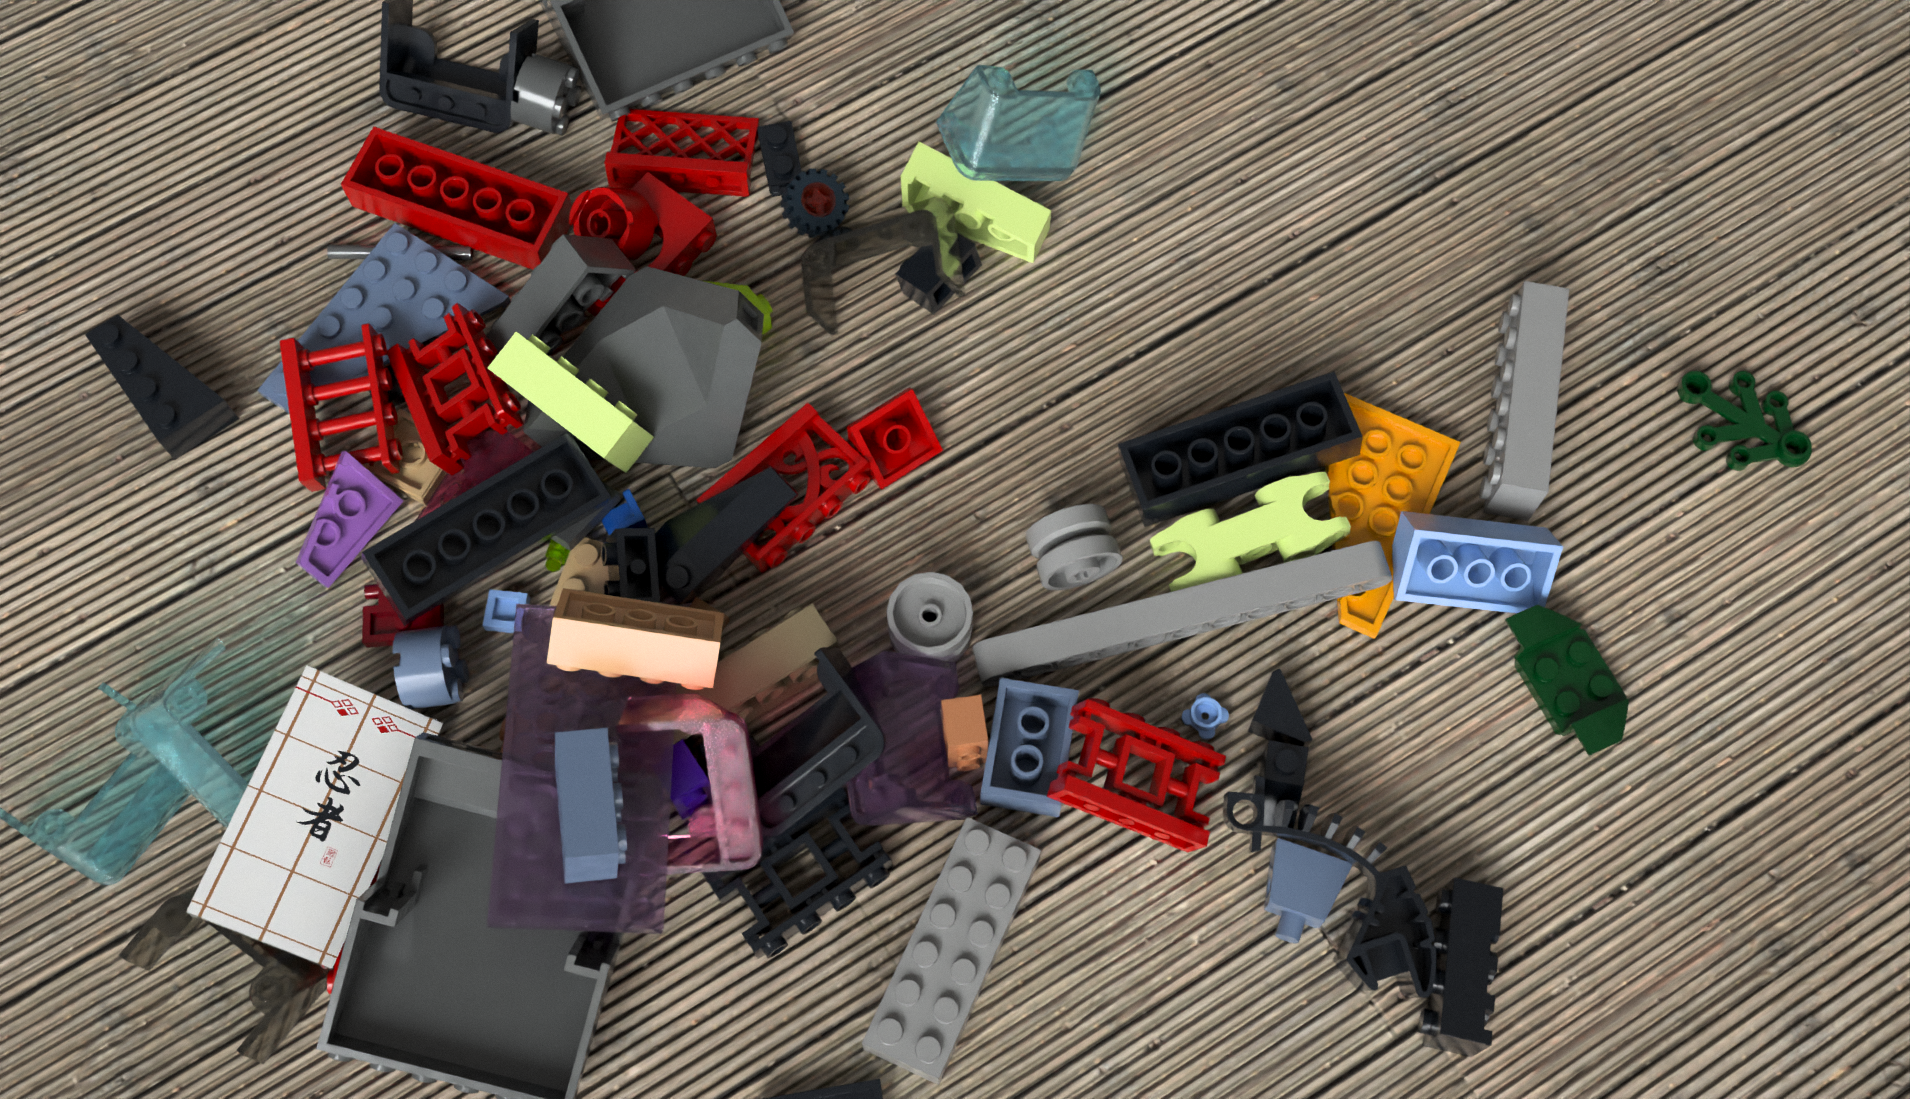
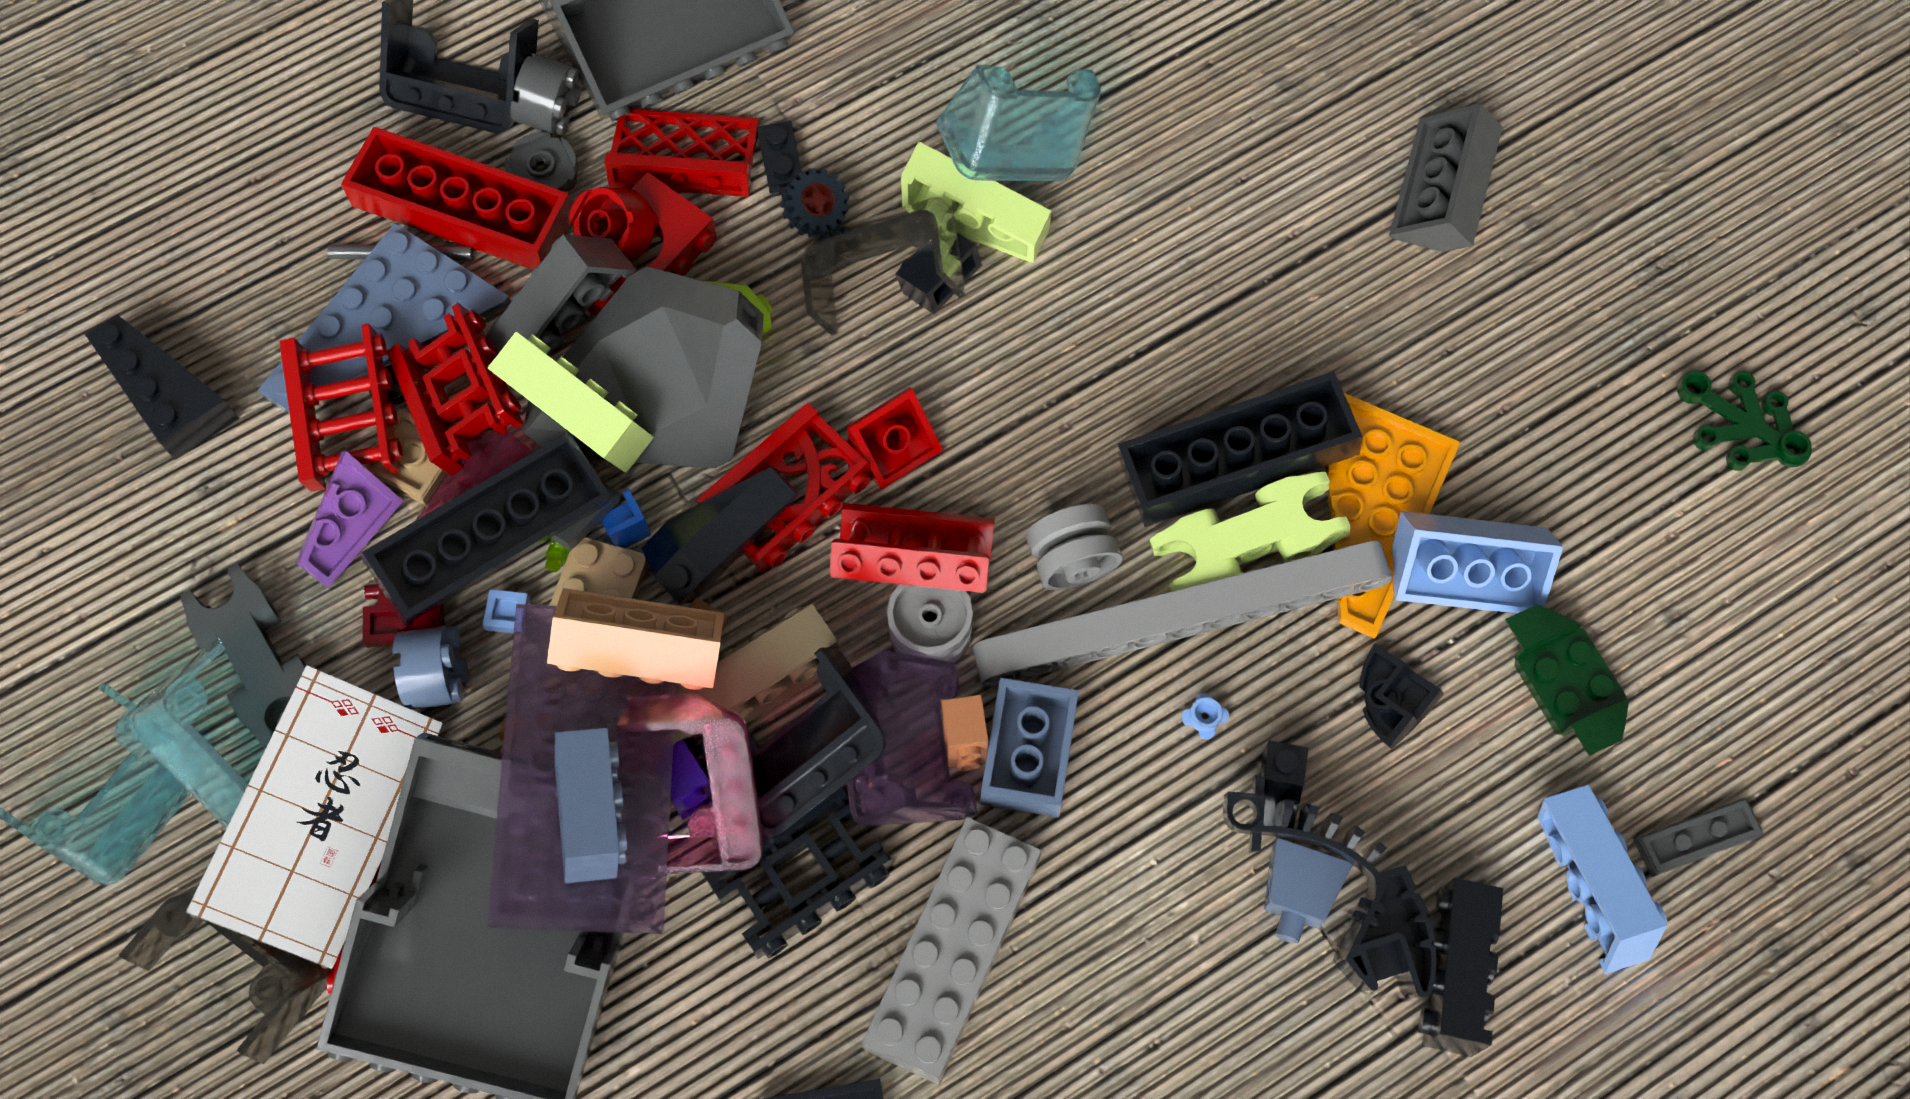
black brick [601,528,660,603] -> none
red fence [1047,698,1226,853] -> none
black slope [1248,669,1313,747] -> none
light grey brick [1479,281,1569,521] -> none
none -> dark grey piece [180,563,306,749]
none -> dark grey plate [505,132,578,192]
none -> red fence [830,503,995,593]
none -> black brick [1359,643,1444,749]
none -> dark grey slope [1389,103,1503,252]
none -> light blue wedge [1538,784,1667,974]
none -> dark grey tile [1634,798,1764,877]

